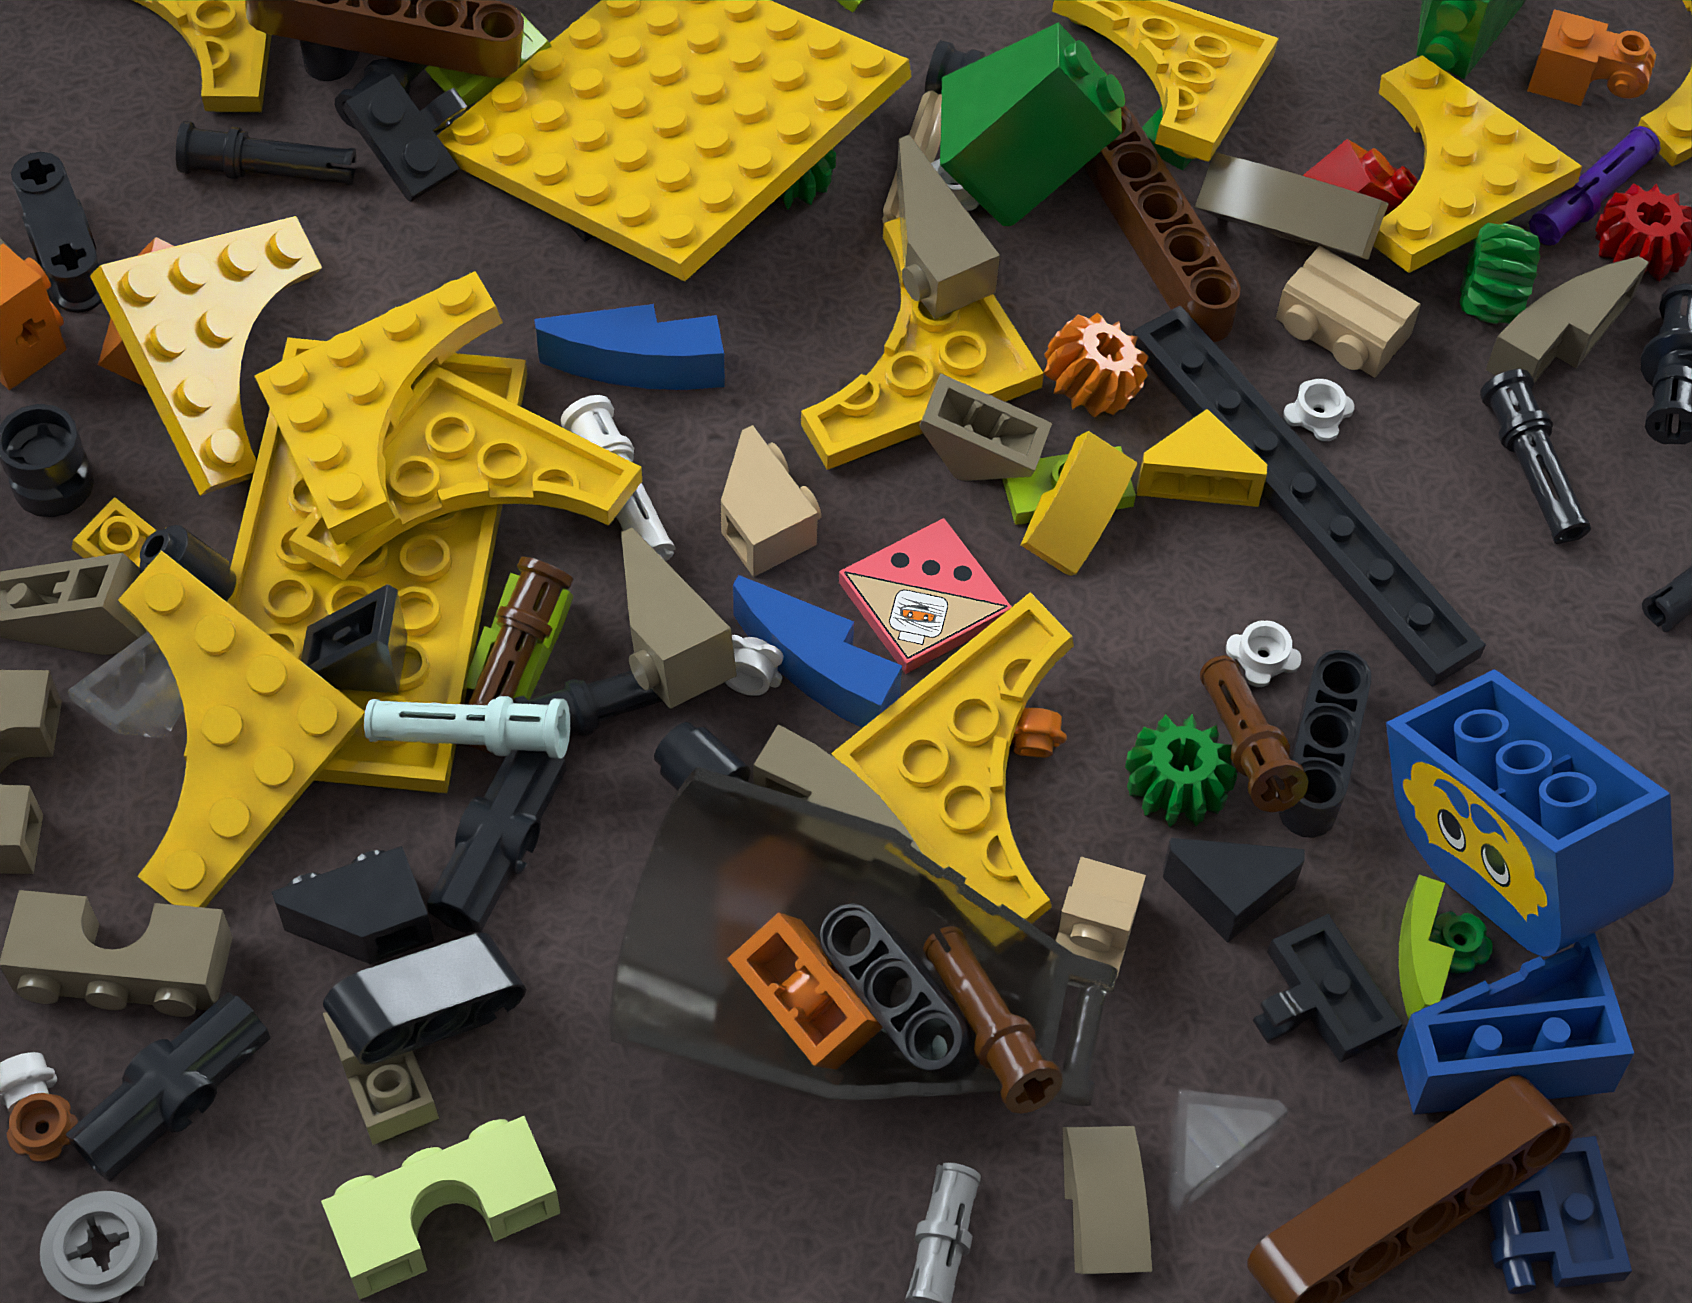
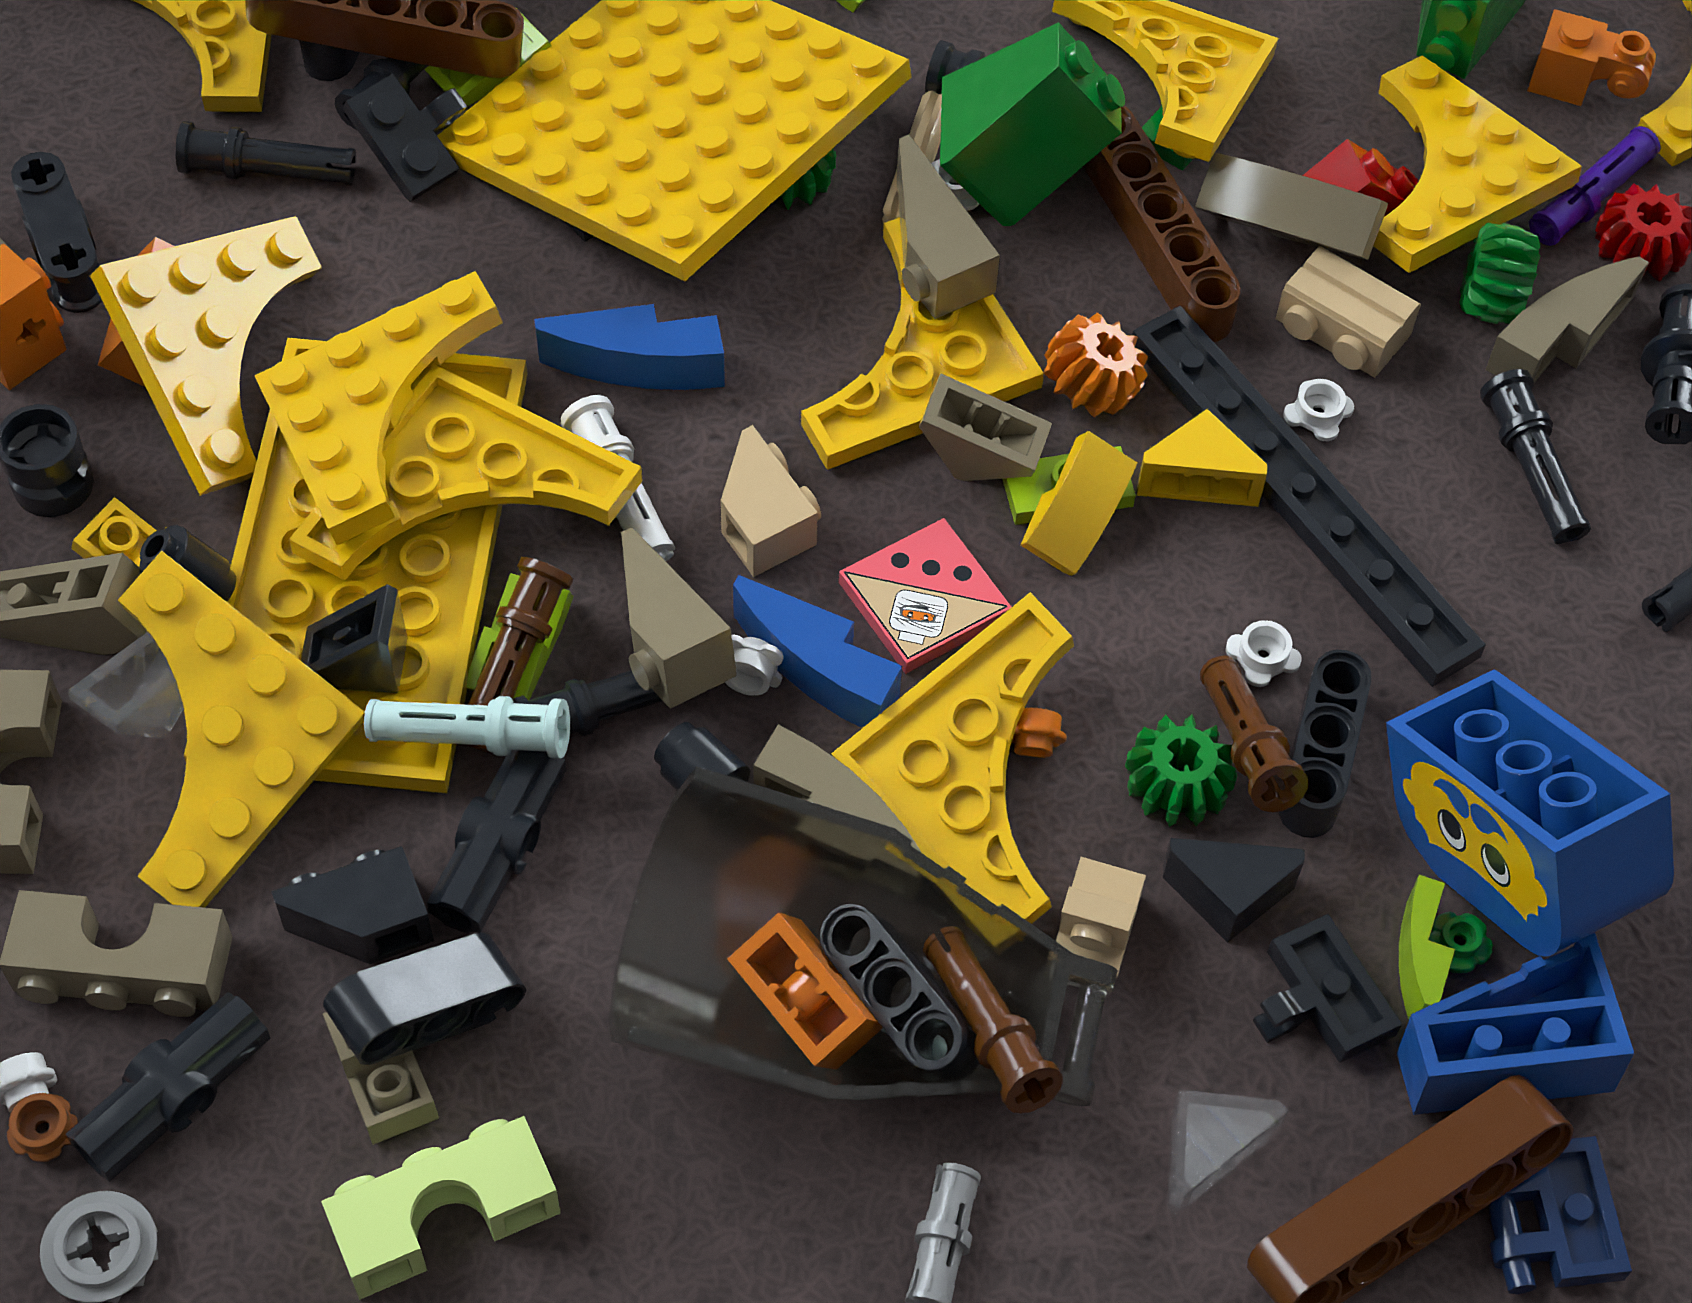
dark tan slope [1063,1126,1152,1274] -> none

